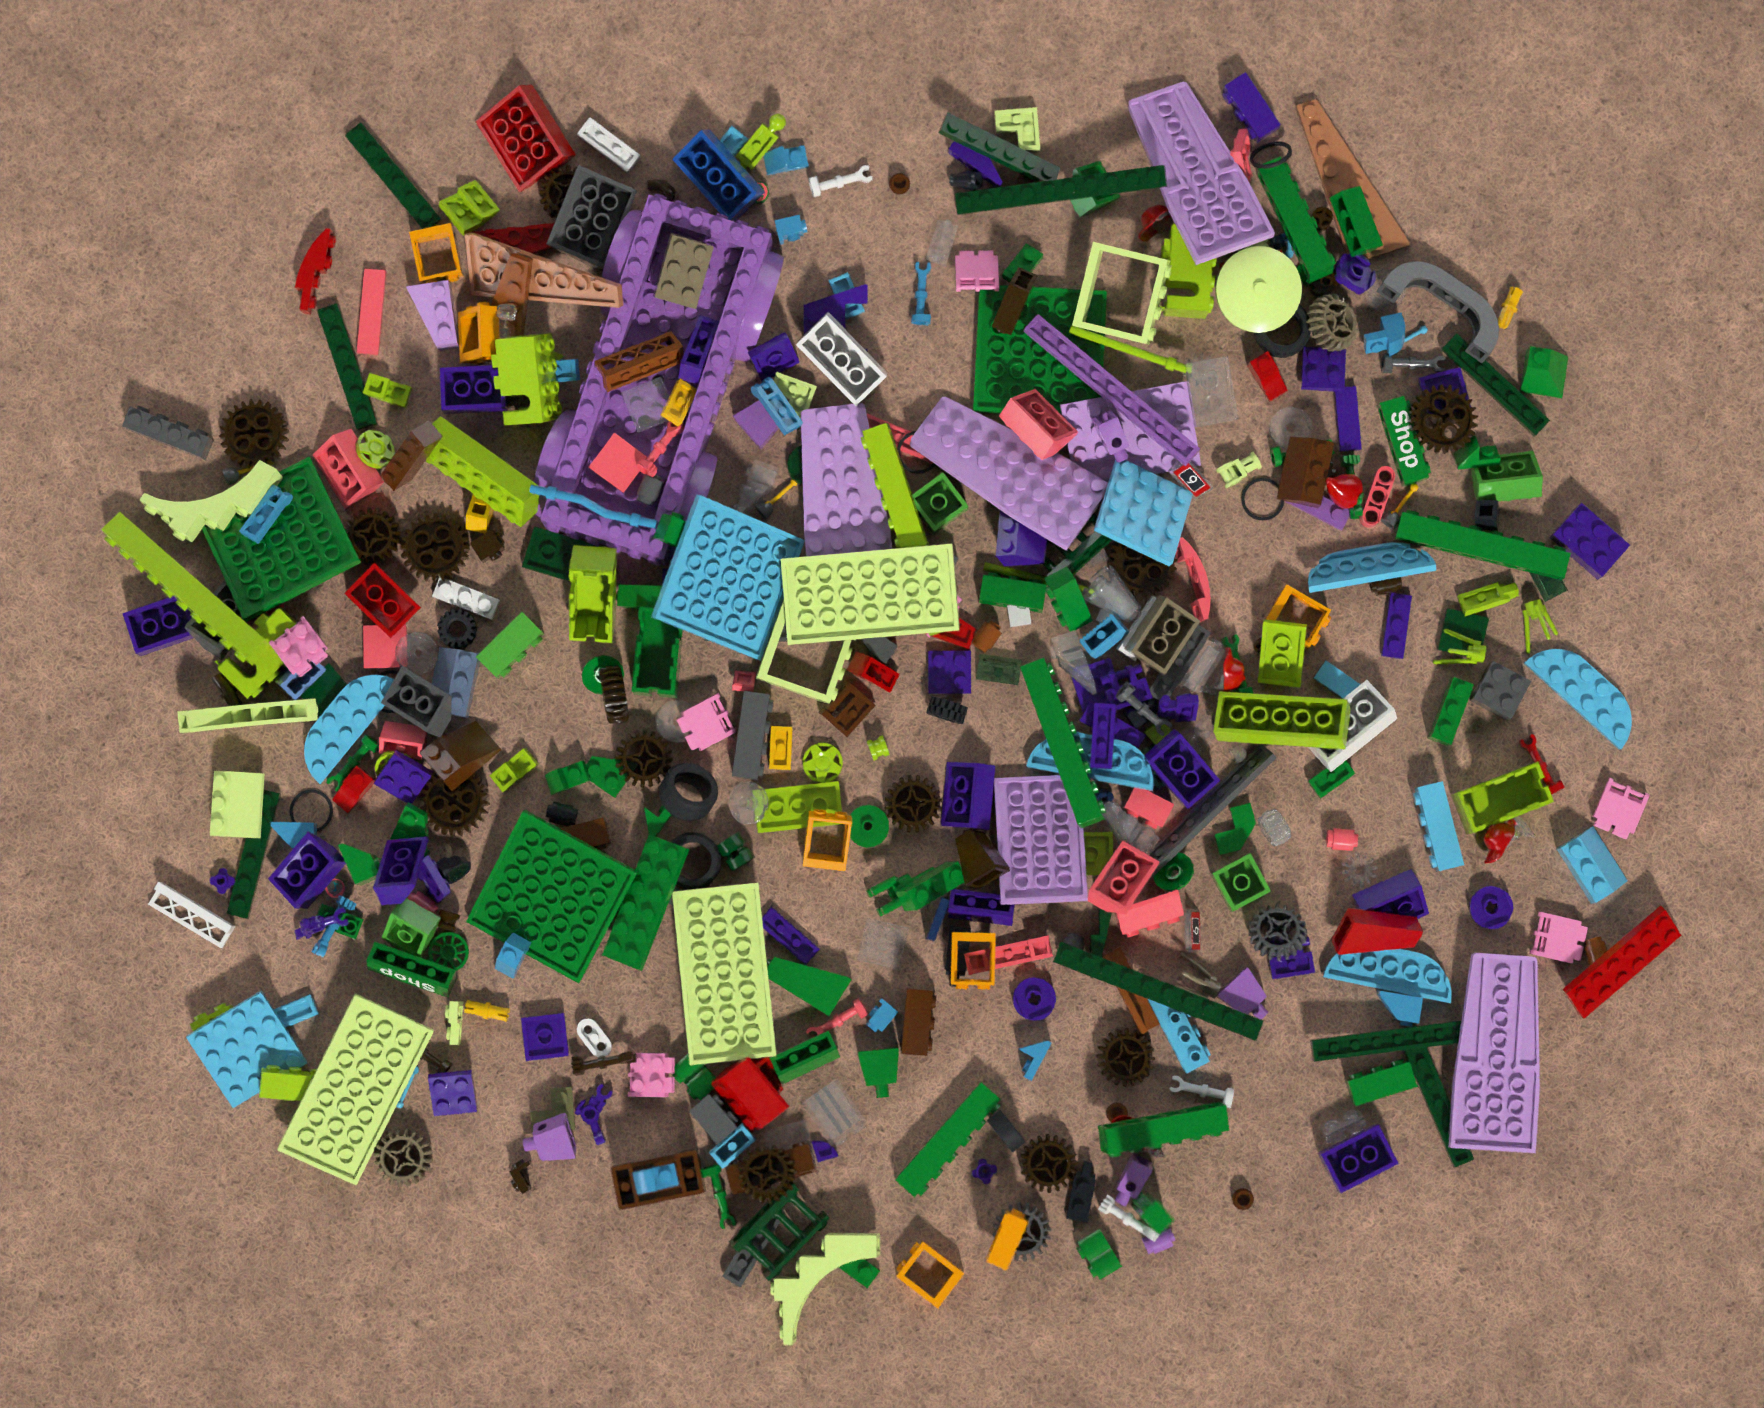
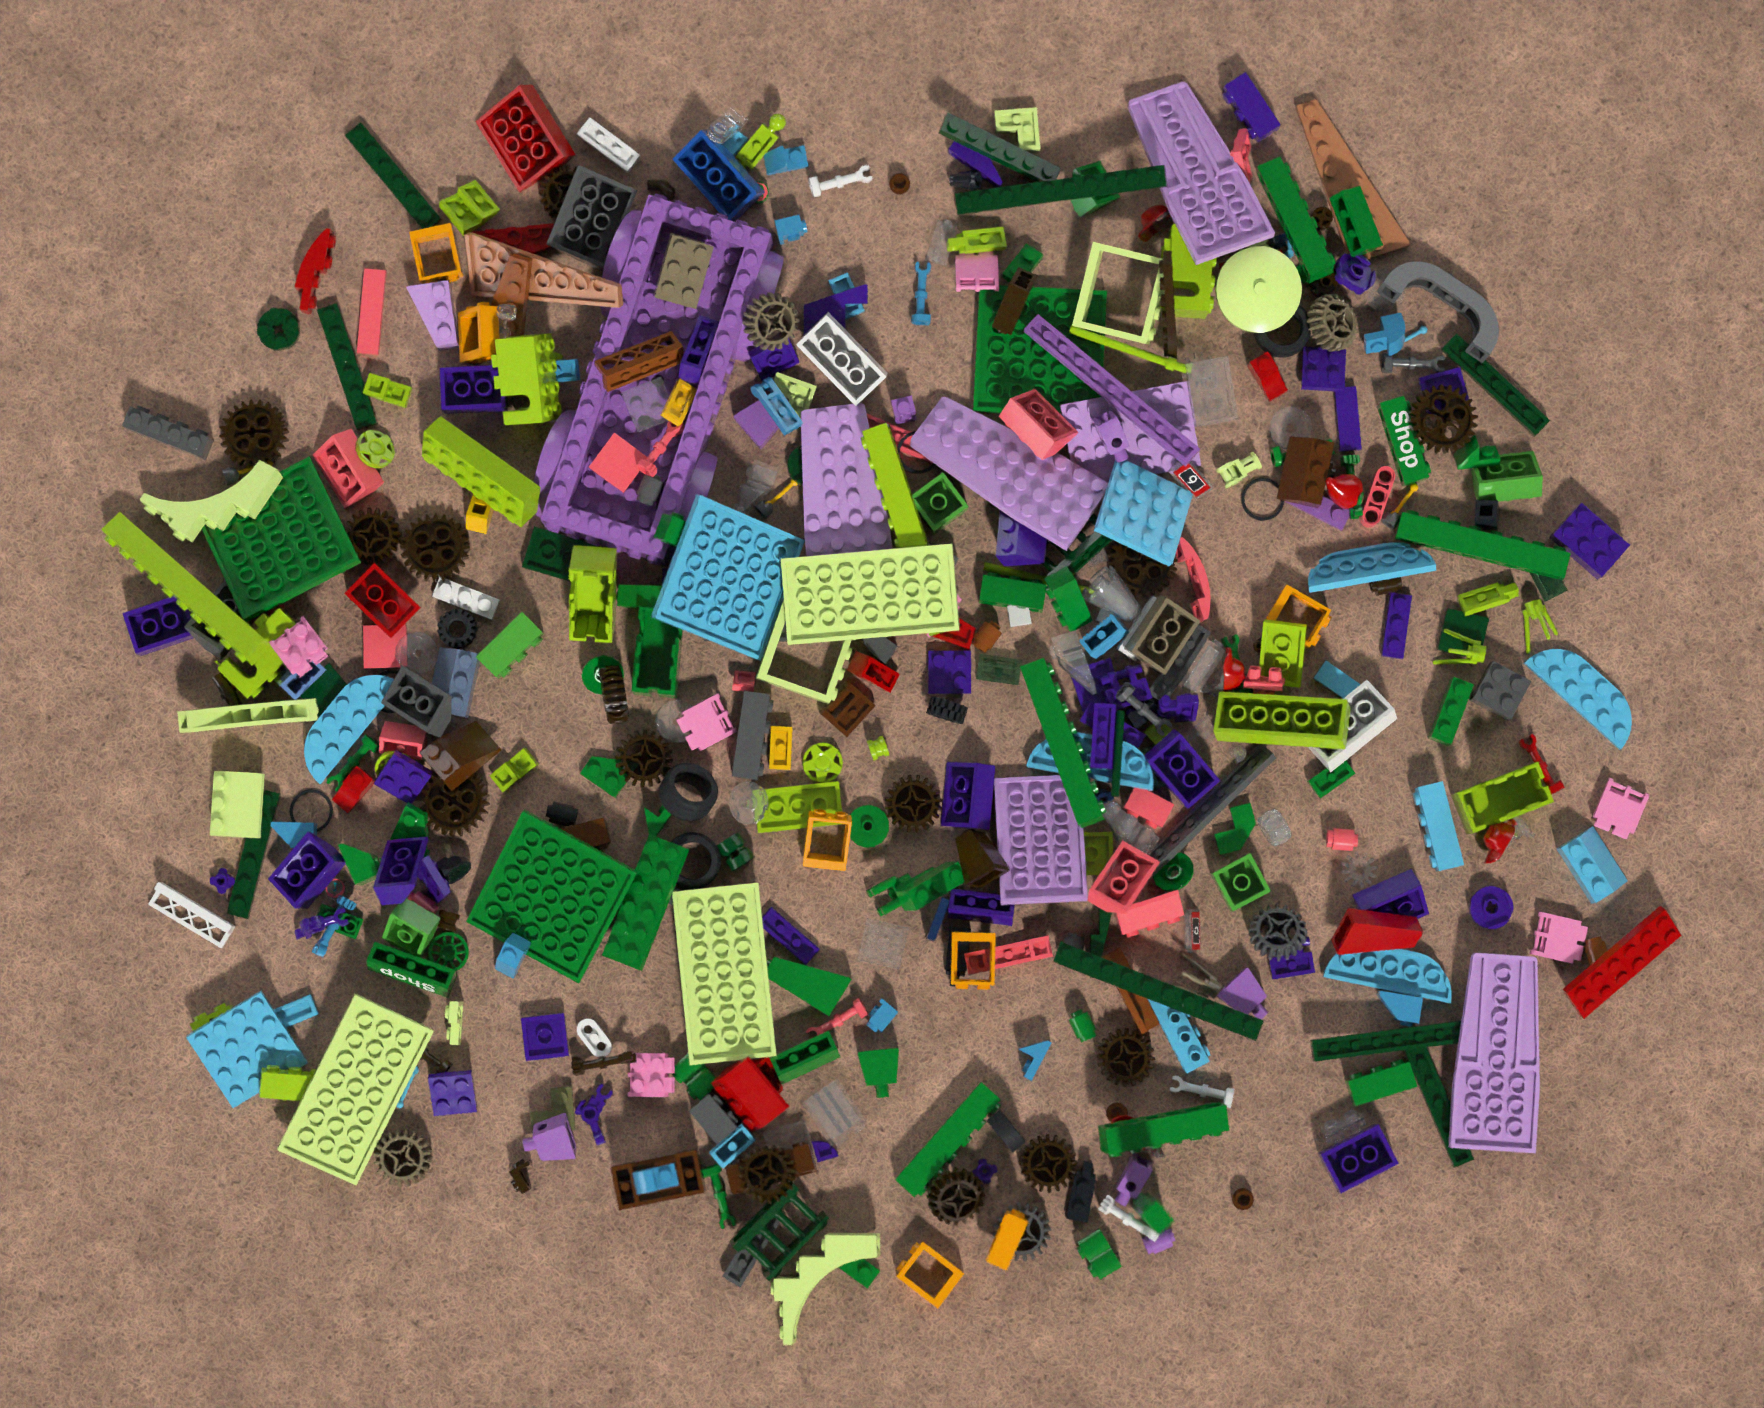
dark azure plate [239,485,293,544] -> none
reddish brown brick [380,420,443,491] -> none
yellow pin [464,999,510,1022] -> none
dark brown brick [470,530,505,563] -> none
dark azure bar [530,484,657,529] -> none
green slope [545,761,591,795] -> none
reddish brown slope [901,989,937,1056] -> none
dark purple plate [1013,977,1056,1021] -> none
black piece [1250,142,1292,169] -> none
yellow axle [1498,287,1523,329] -> none
green slope [1520,346,1569,399] -> none
none -> dark green plate [257,308,300,351]
none -> clear plate [706,106,749,144]
none -> dark tan gear [742,292,799,351]
none -> medium lavender brick [891,395,917,425]
none -> dark brown gear [927,1167,985,1225]
none -> lime hinge [946,227,1007,254]
none -> green brick [1068,1009,1097,1043]
none -> dark green bar [1111,710,1125,797]
none -> dark brown plate [1159,251,1177,359]
none -> coral hips [1244,666,1285,695]

